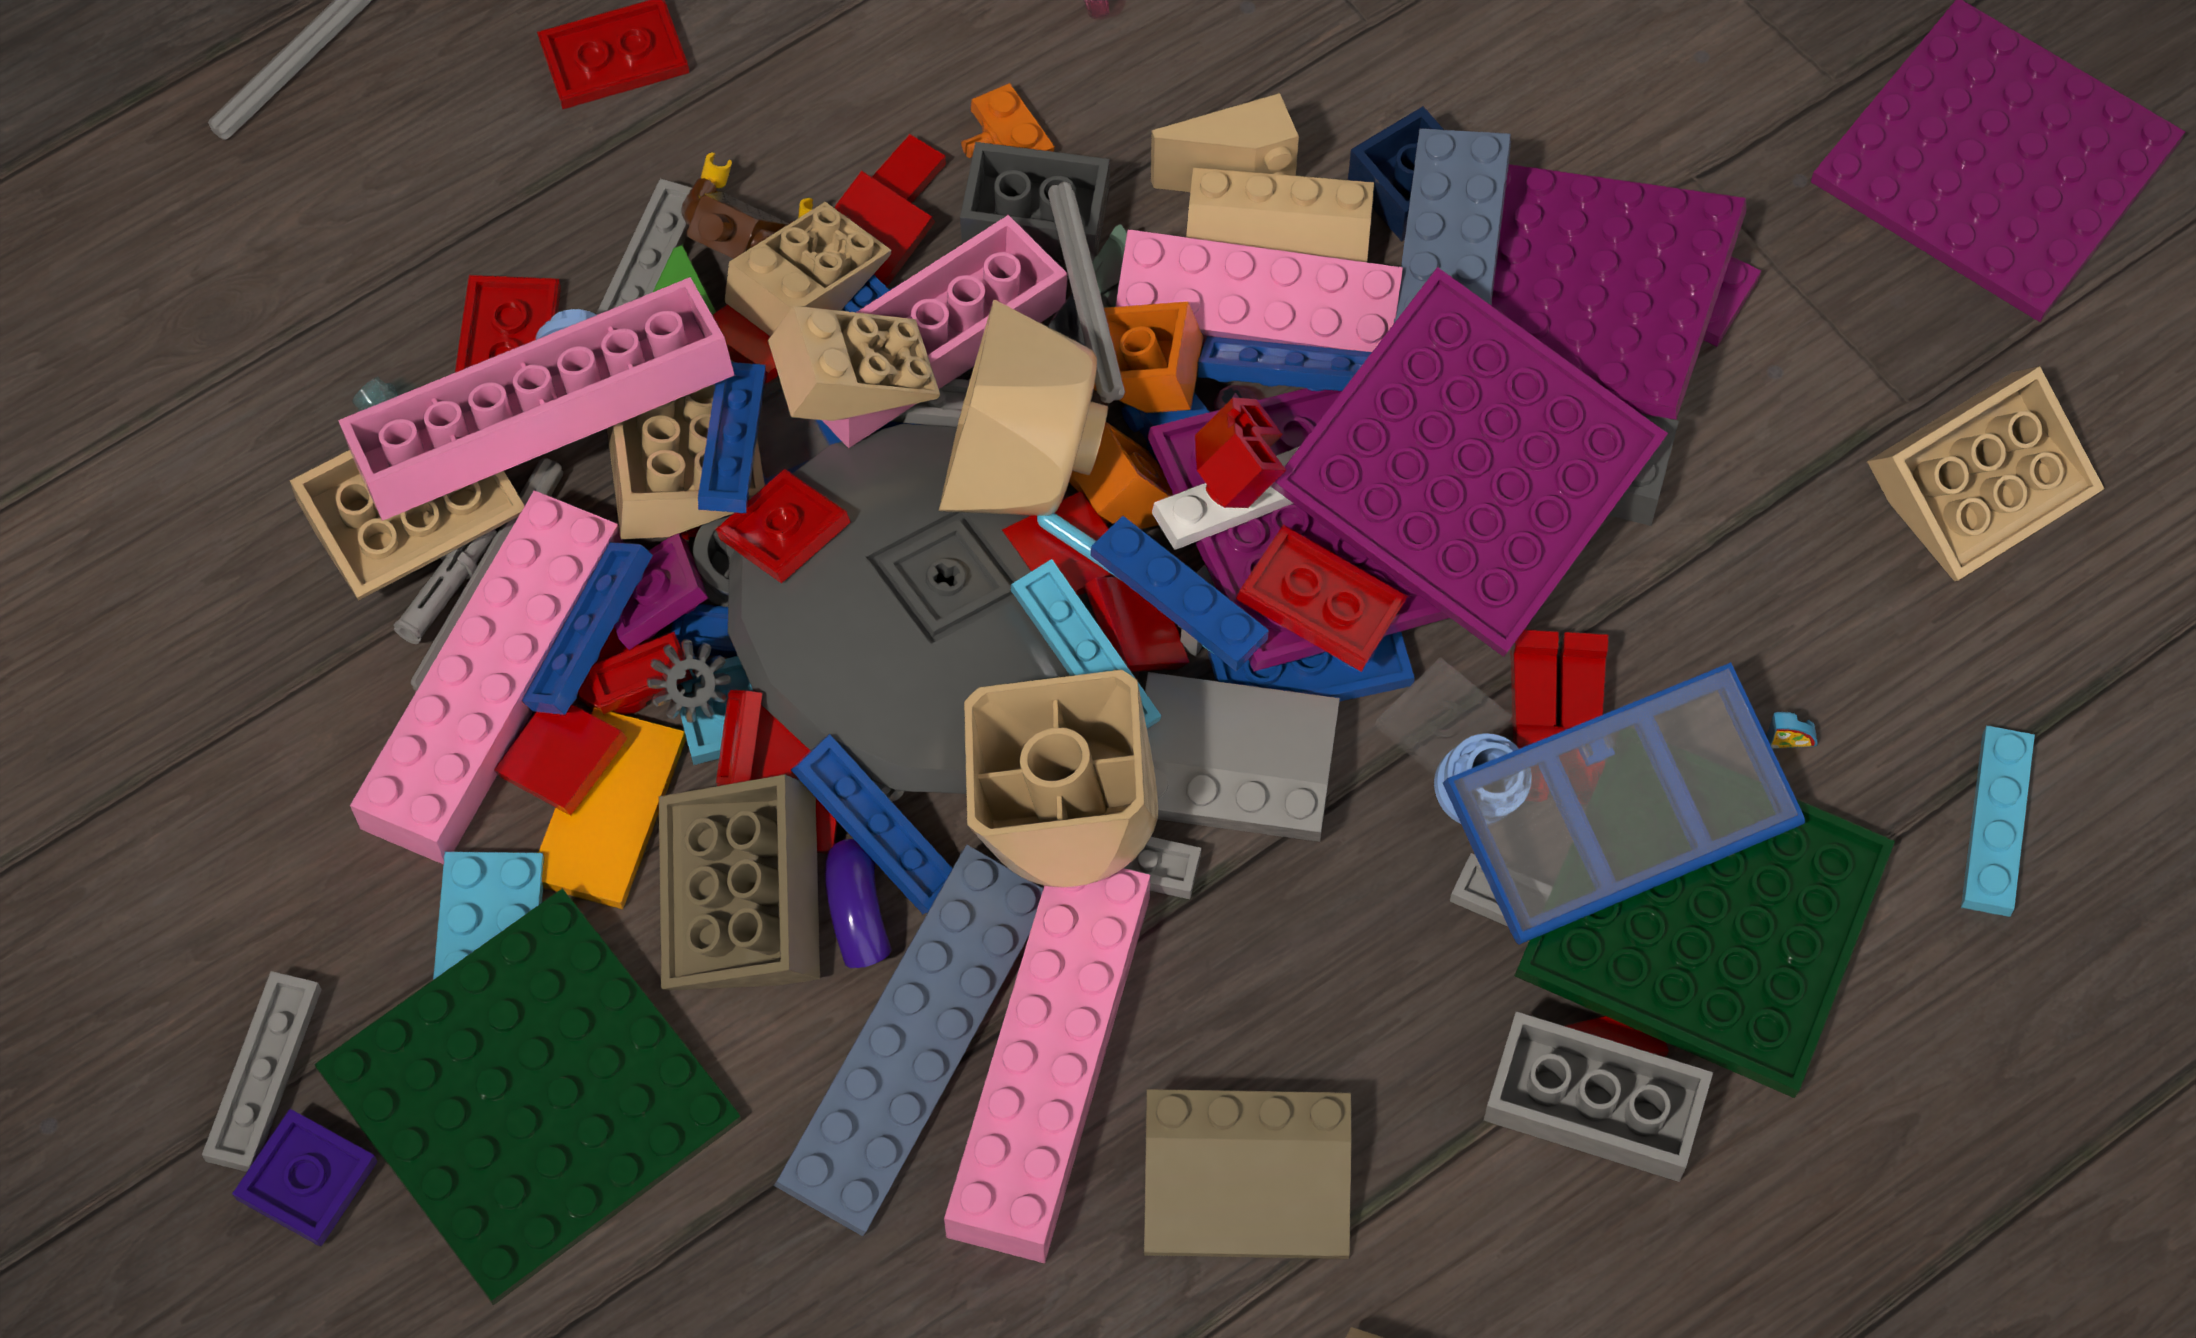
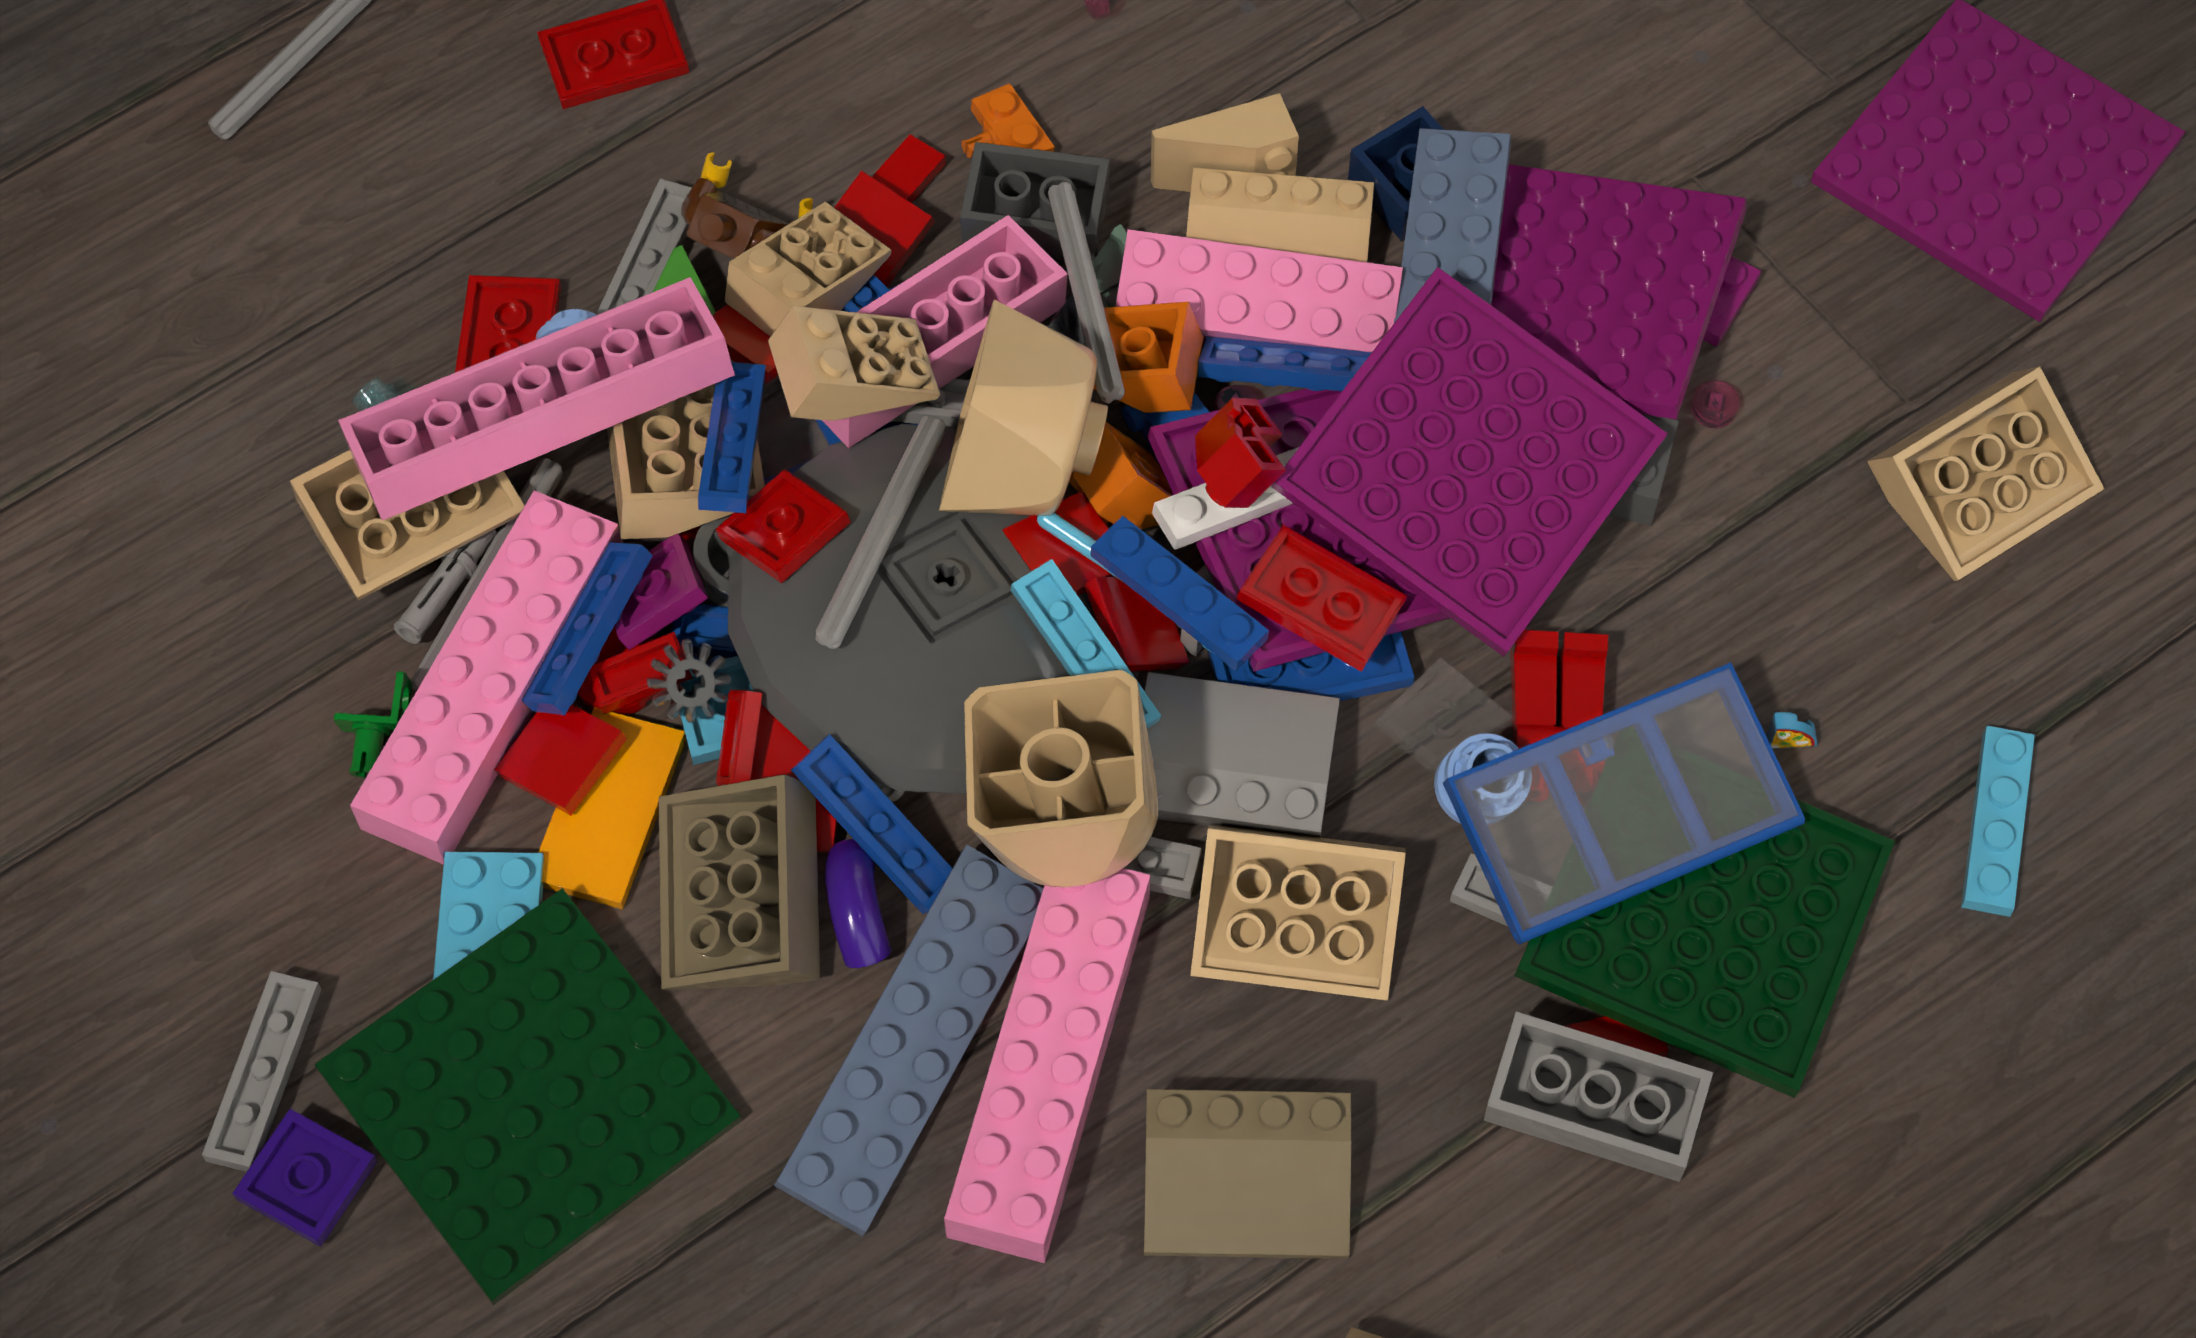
none -> green bracket [333,671,413,778]
none -> light grey axle [815,415,946,649]
none -> tan slope [1190,824,1406,1001]
none -> clear pink tile [1691,381,1740,429]

